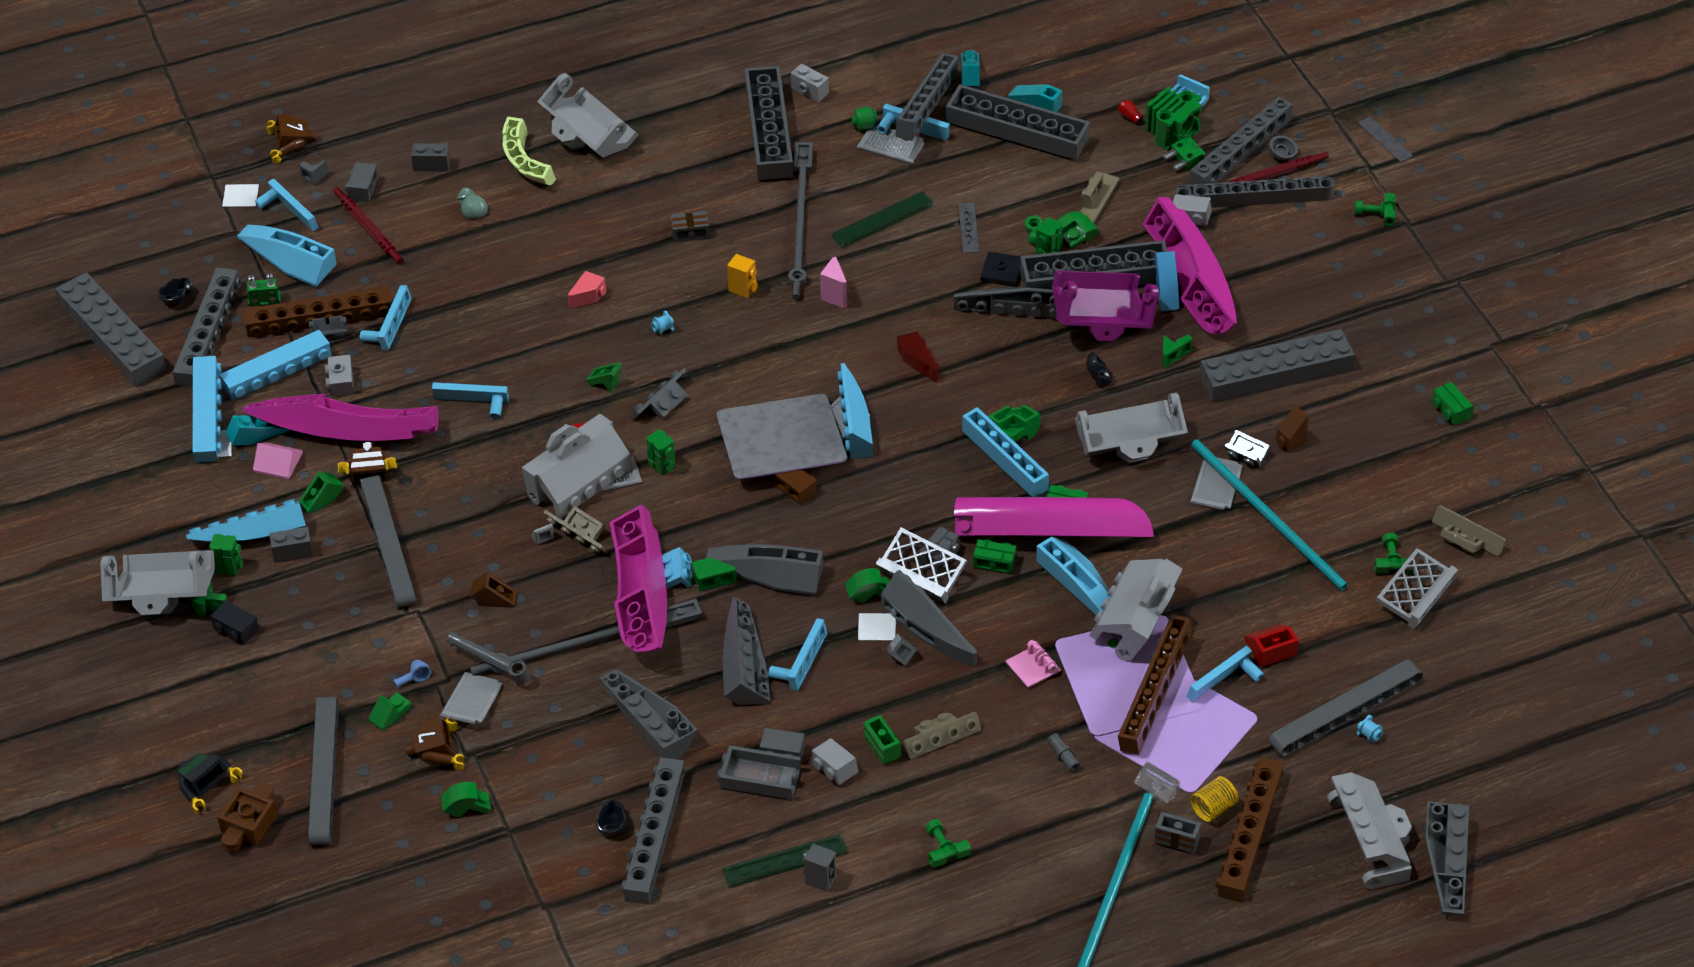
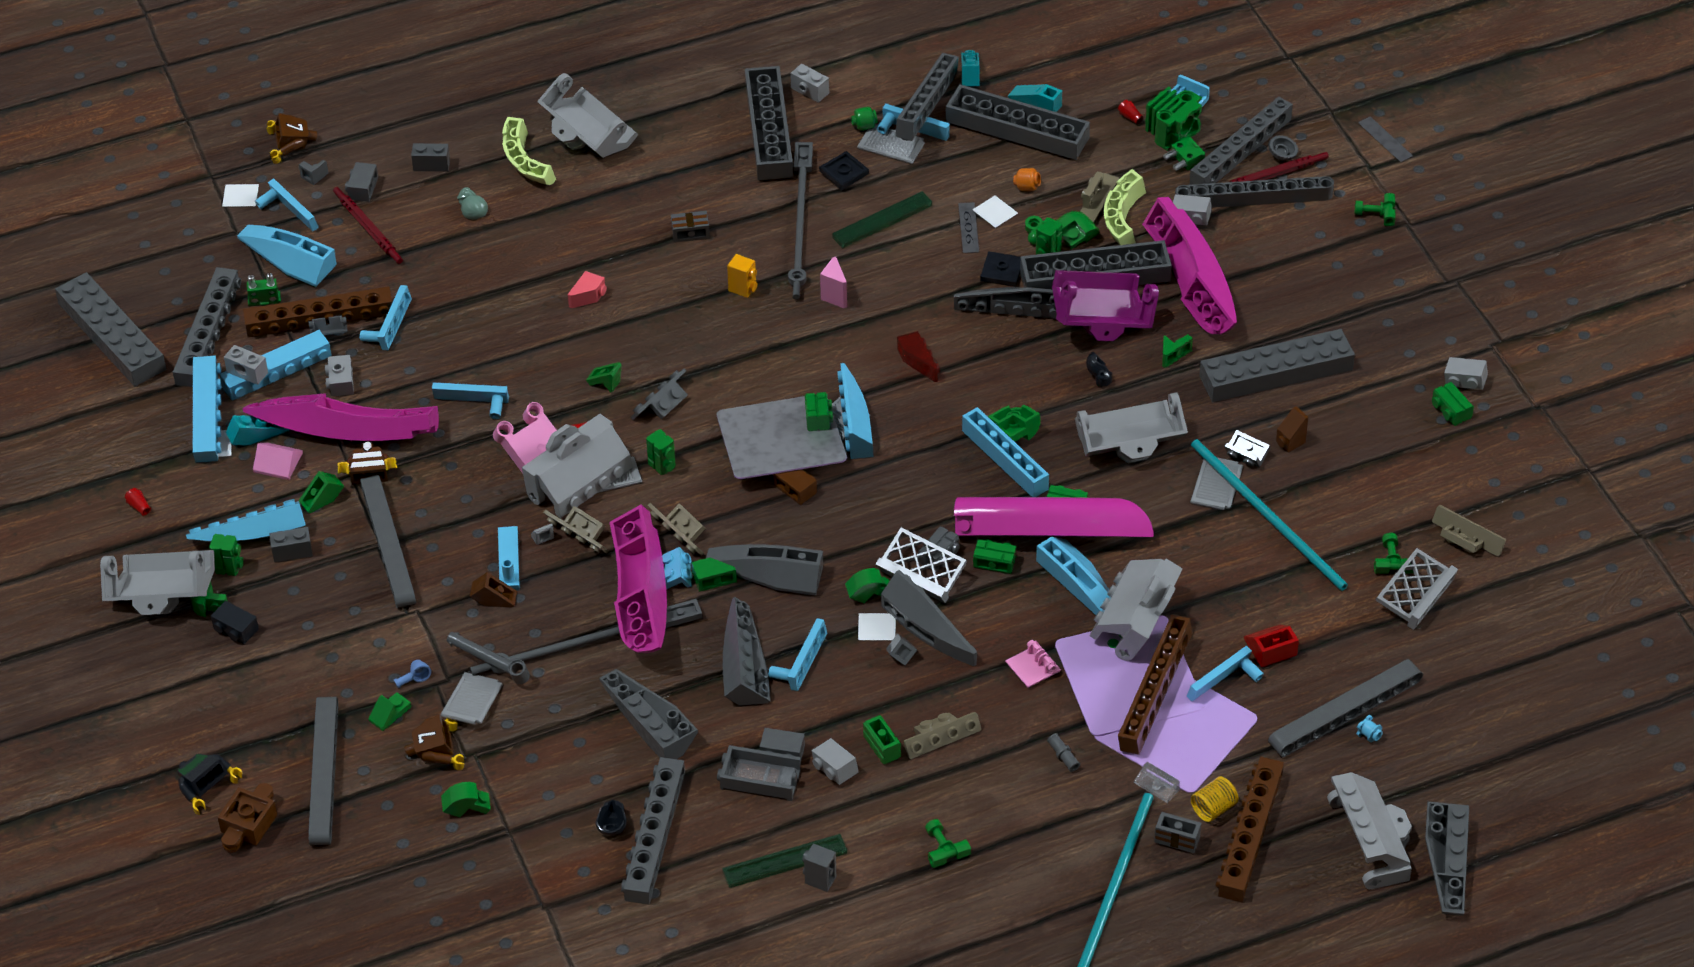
black hair [158,277,193,306] -> none
medium azure brick [651,310,674,335] -> none
dark azure slope [1154,251,1179,312] -> none
none -> red cone [125,488,151,516]
none -> light grey brick [224,345,268,385]
none -> bright pink piece [493,402,557,473]
none -> medium azure piece [498,526,520,590]
none -> dark tan bracket [648,503,706,556]
none -> green brick [805,392,833,431]
none -> black plate [819,151,869,190]
none -> white sticker [973,196,1018,228]
none -> orange head [1013,168,1041,192]
none -> yellowish green brick [1104,169,1146,245]
none -> light grey brick [1444,357,1488,390]

